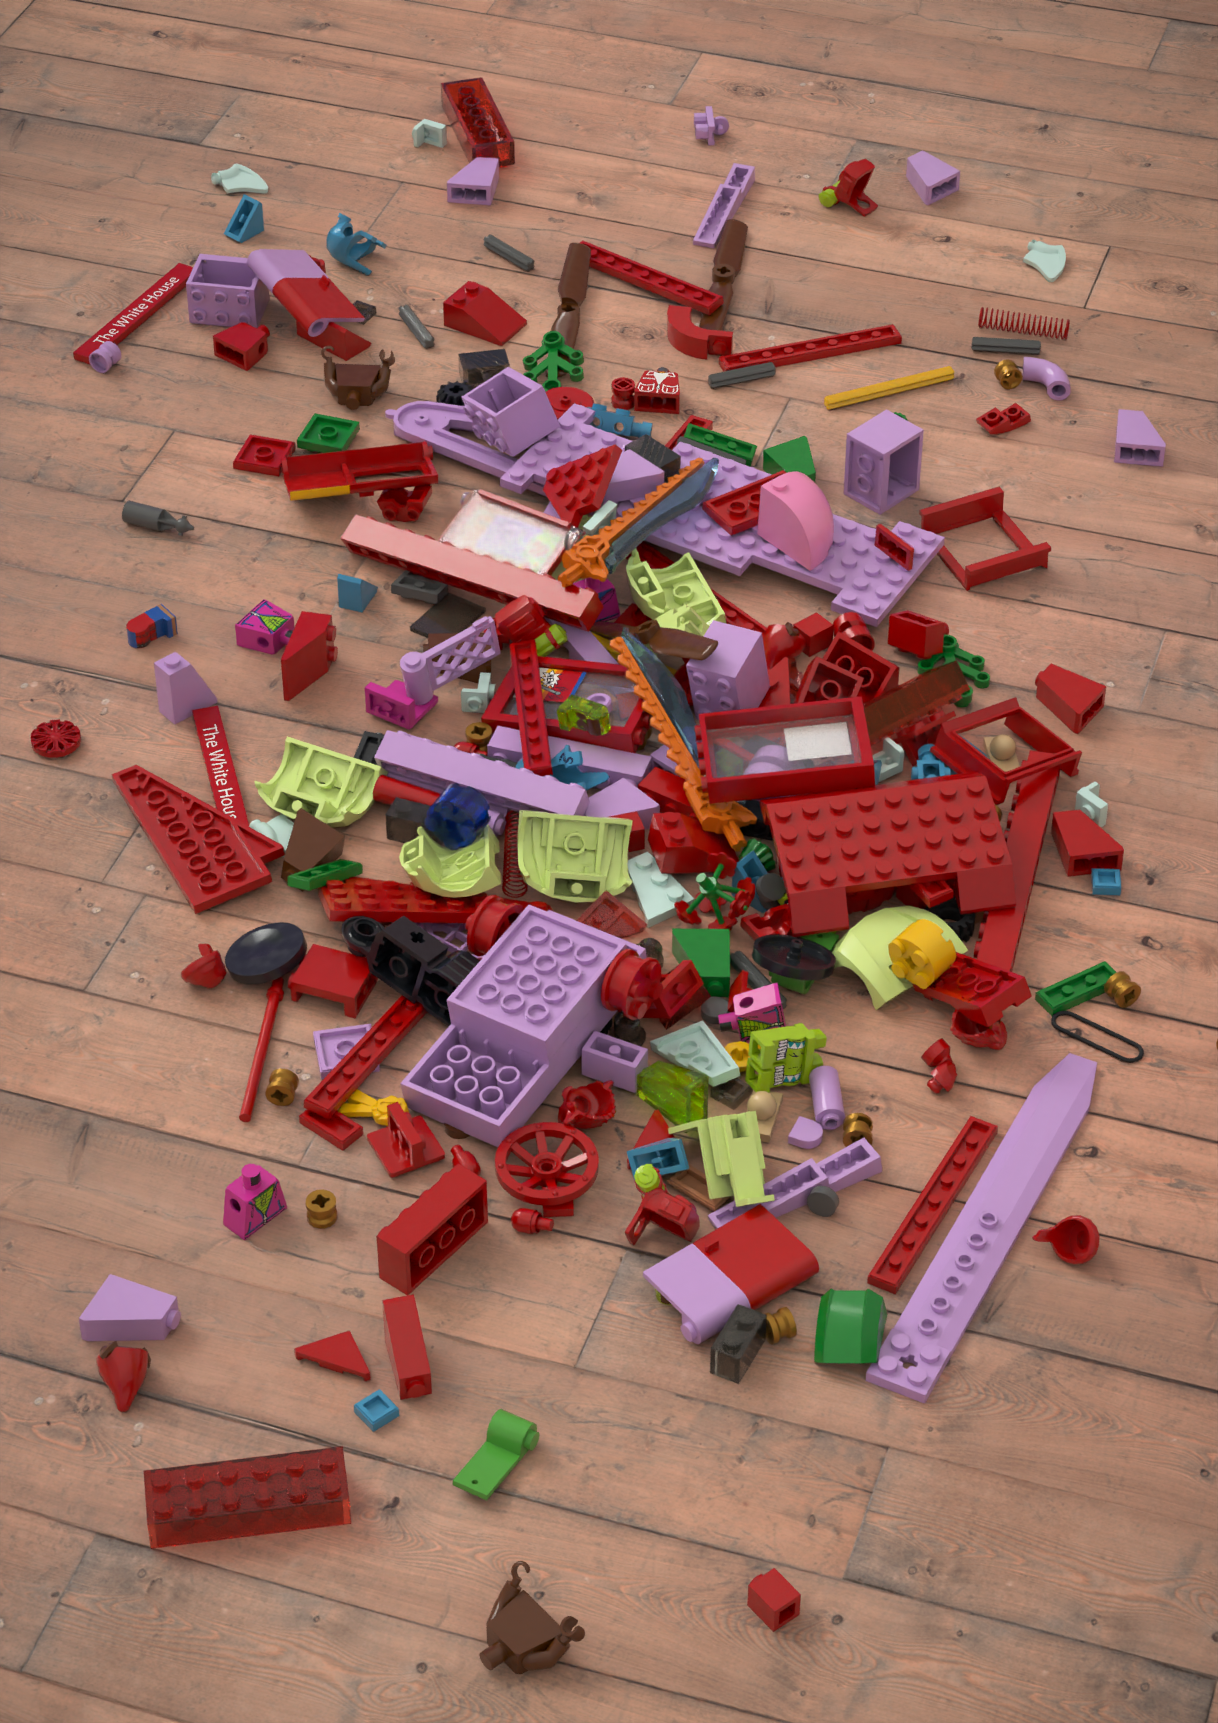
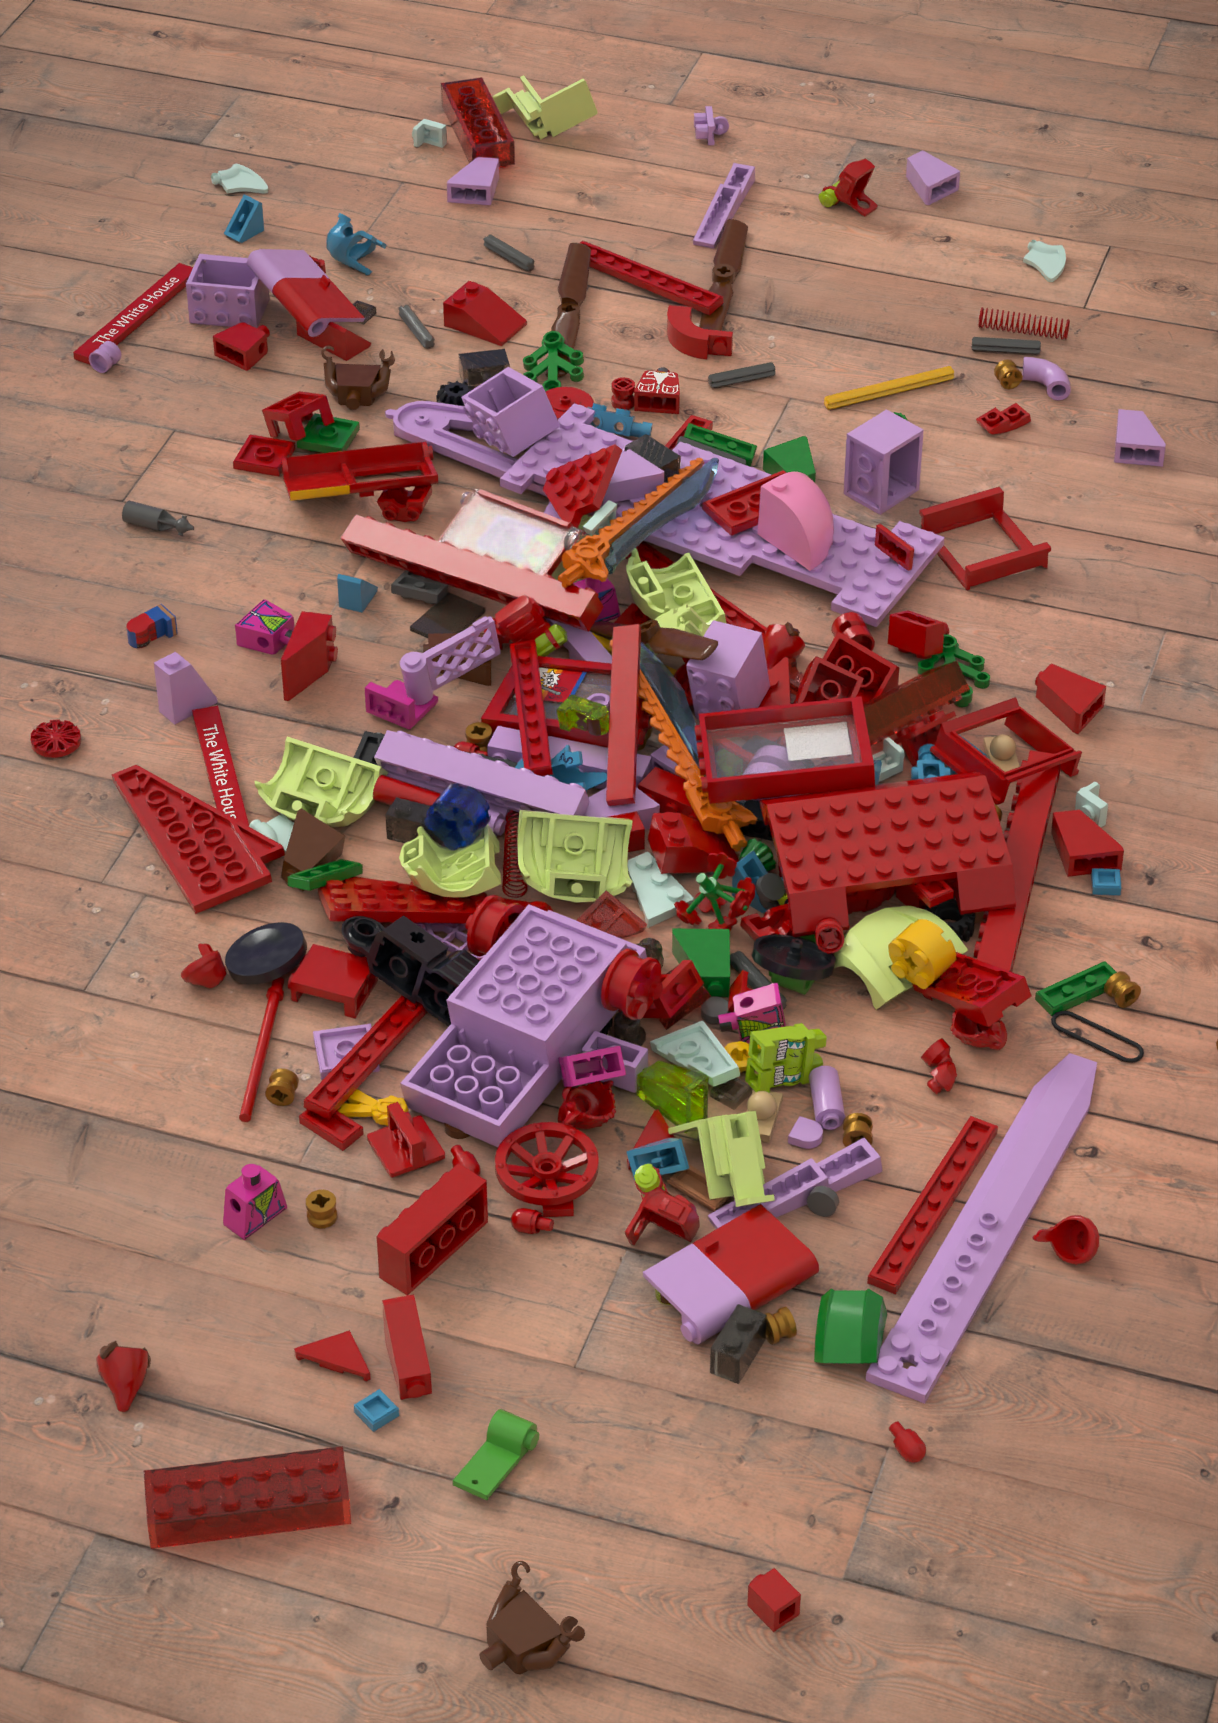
lavender slope [79,1274,181,1341] -> none
light aqua bracket [461,672,496,713] -> none
red tile [719,324,902,372] -> none
red brick [793,612,834,657] -> none
none -> red panel [262,391,335,441]
none -> yellowish green piece [493,75,598,140]
none -> dark pink torso [559,1046,626,1087]
none -> tile [606,624,641,806]
none -> red wheel [815,918,844,954]
none -> red cylinder [889,1421,926,1463]

